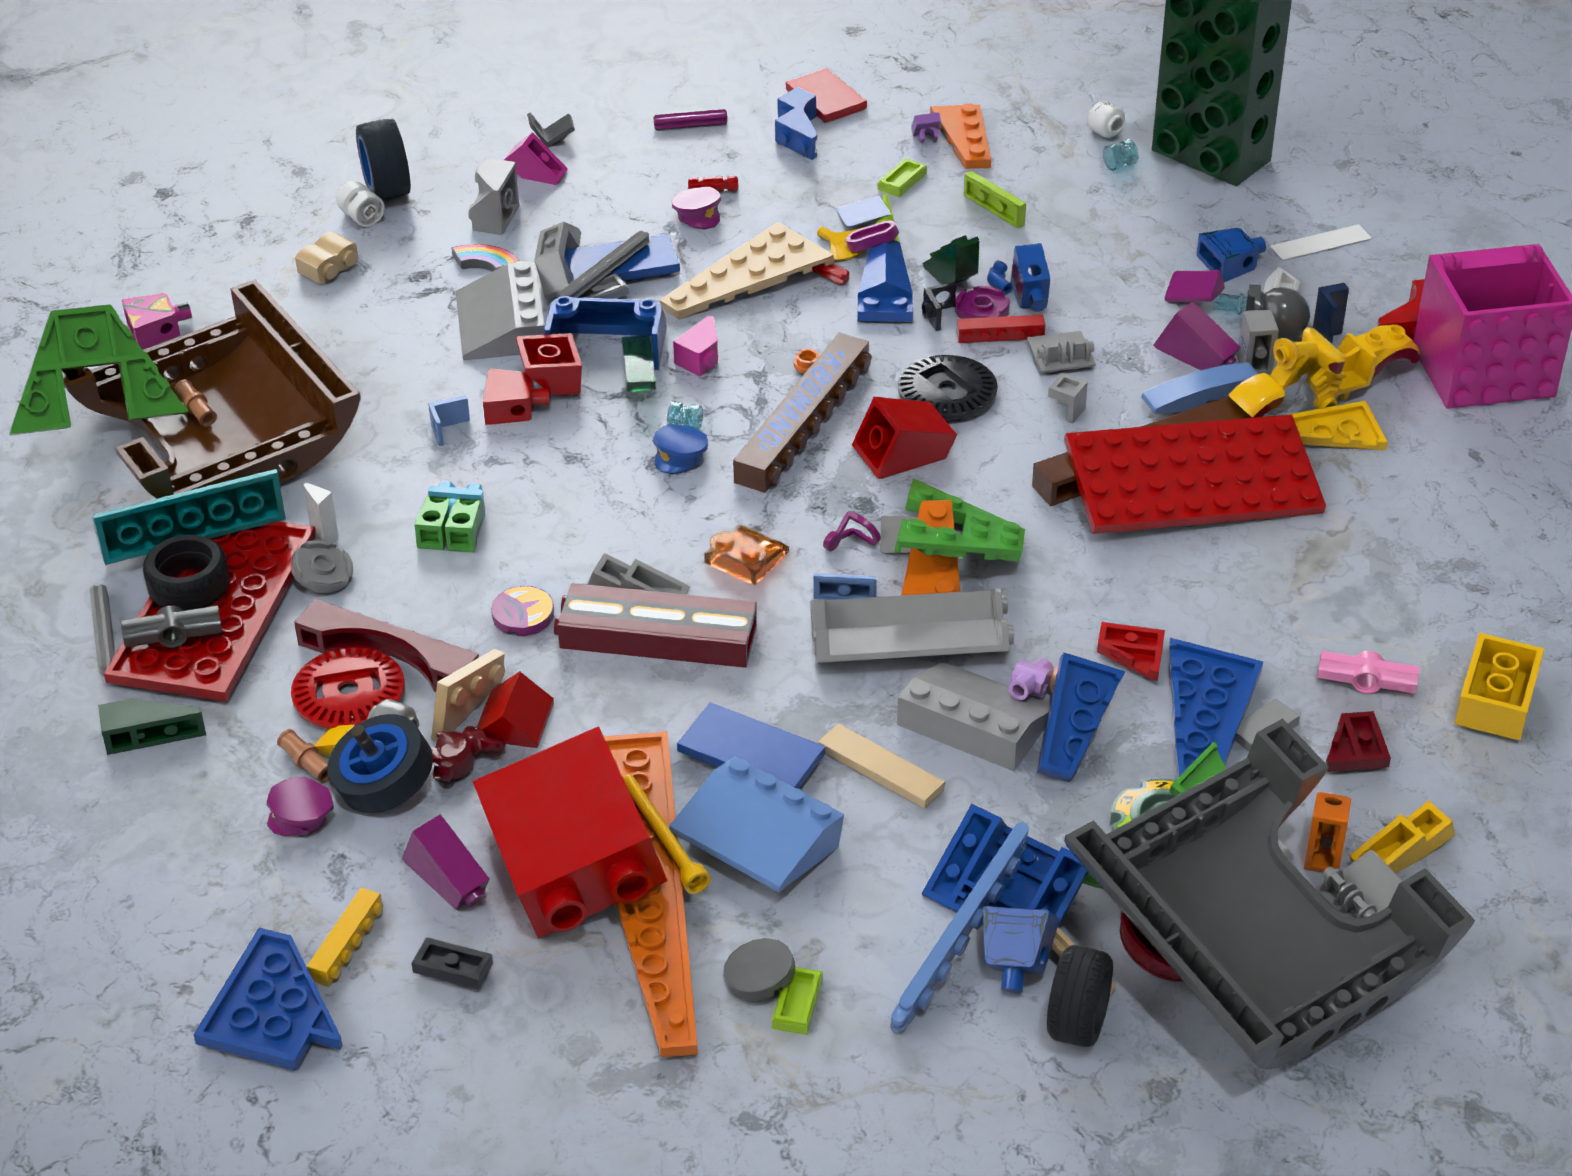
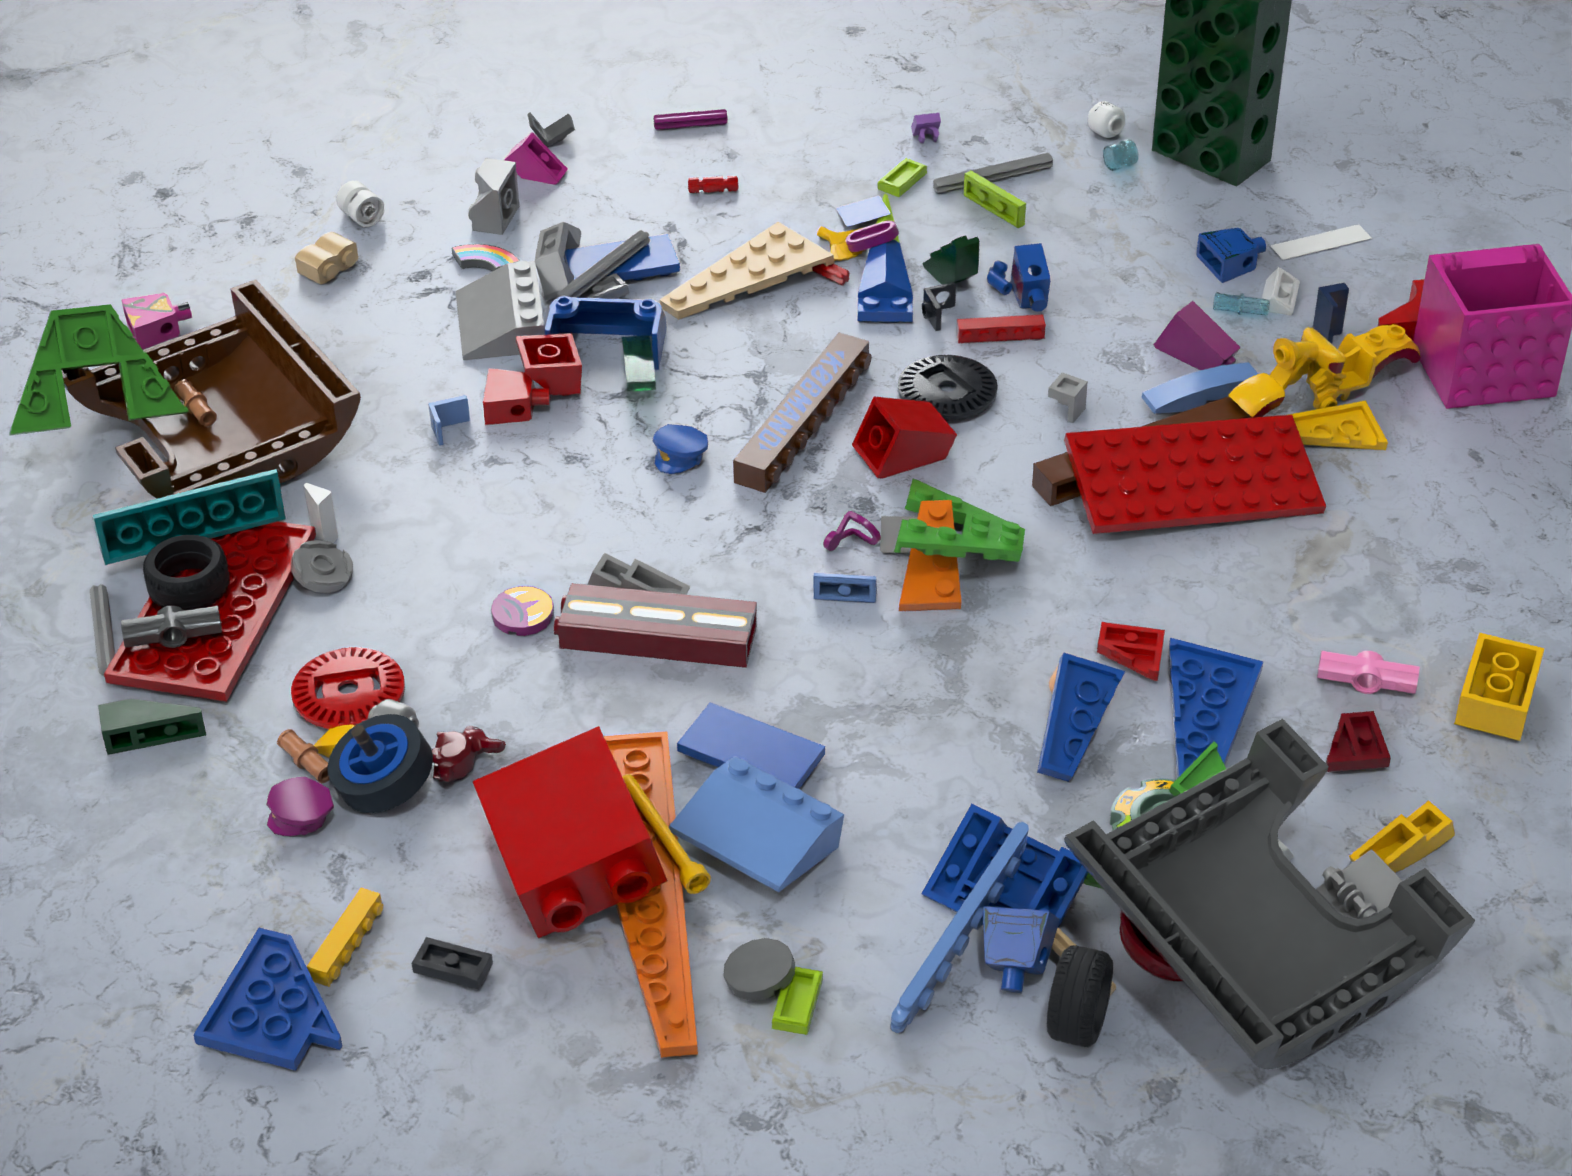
arch [294,599,479,692] -> none
black wheel [356,119,411,200] -> none
magenta slope [402,814,490,910] -> none
bright green hips [414,481,485,553] -> none
tan wing [431,649,505,742] -> none
red slope [477,671,554,748] -> none
clear light blue wheel [667,401,703,430] -> none
hat [672,187,721,229] -> none
dark pink slope [673,315,718,376] -> none
clear orange slope [704,524,789,585] -> none
blue arch [775,87,817,160] -> none
tile [786,68,867,123] -> none
orange plate [794,349,819,374] -> none
light grey panel [810,589,1014,663] -> none
tan tile [818,723,945,809] -> none
light grey slope [897,662,1051,771] -> none
orange wing [930,103,991,169] -> none
magenta tile [955,286,1010,319] -> none
lavender axle [1009,658,1053,701] -> none
light grey hinge [1027,331,1096,373] -> none
magenta slope [1164,270,1225,302] -> none
light grey tile [1235,698,1300,751] -> none
light grey brick [1237,310,1279,375] -> none
dark grey tile [1246,284,1310,341] -> none
orange torso [1304,792,1351,872] -> none
none -> light grey axle [933,153,1053,194]

